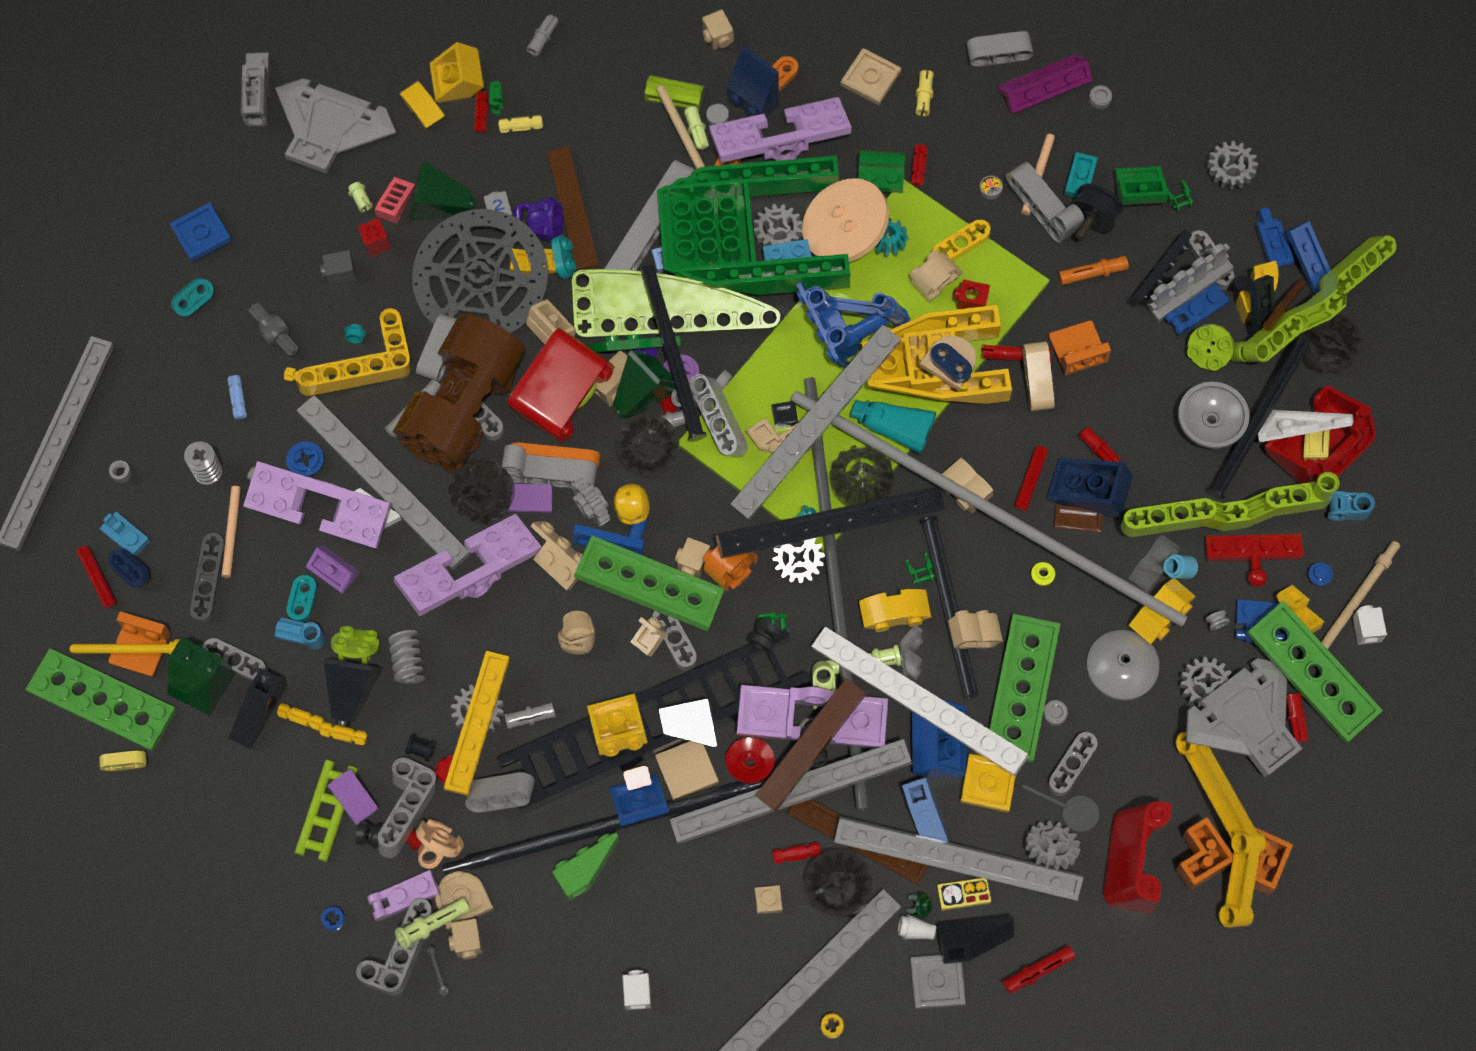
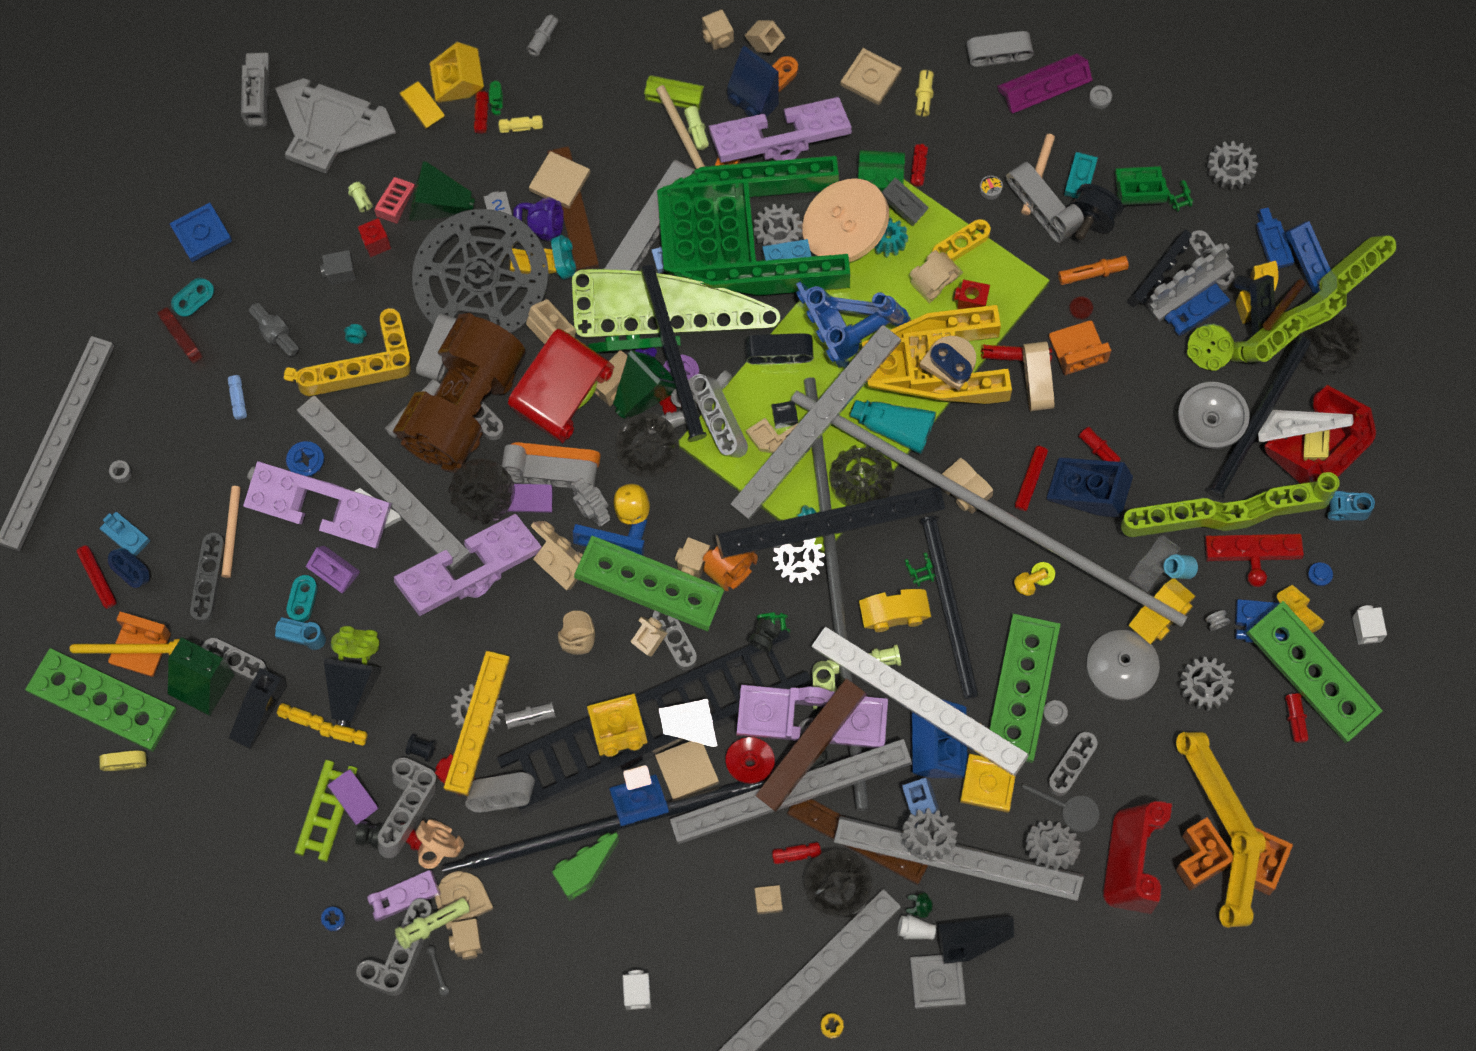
light grey piece [184,441,223,485] -> none
light grey piece [388,630,425,684] -> none
light grey tile [706,104,729,125] -> none
clear slope [899,624,923,681] -> none
tile [937,878,991,911] -> none
tan brick [948,610,1003,649] -> none
red pin [1002,945,1076,995] -> none
reddish brown tile [1054,505,1103,534] -> none
light grey plate [1186,658,1302,777] -> none
tan bar [1321,541,1401,649] -> none
none -> clear red beam [157,307,203,364]
none -> tan tile [529,151,590,209]
none -> tan brick [745,20,785,53]
none -> black beam [746,333,814,365]
none -> dark grey plate [882,177,929,226]
none -> light grey gear [902,808,957,862]
none -> yellow plate [1014,569,1048,596]
none -> clear red plate [1070,296,1093,319]

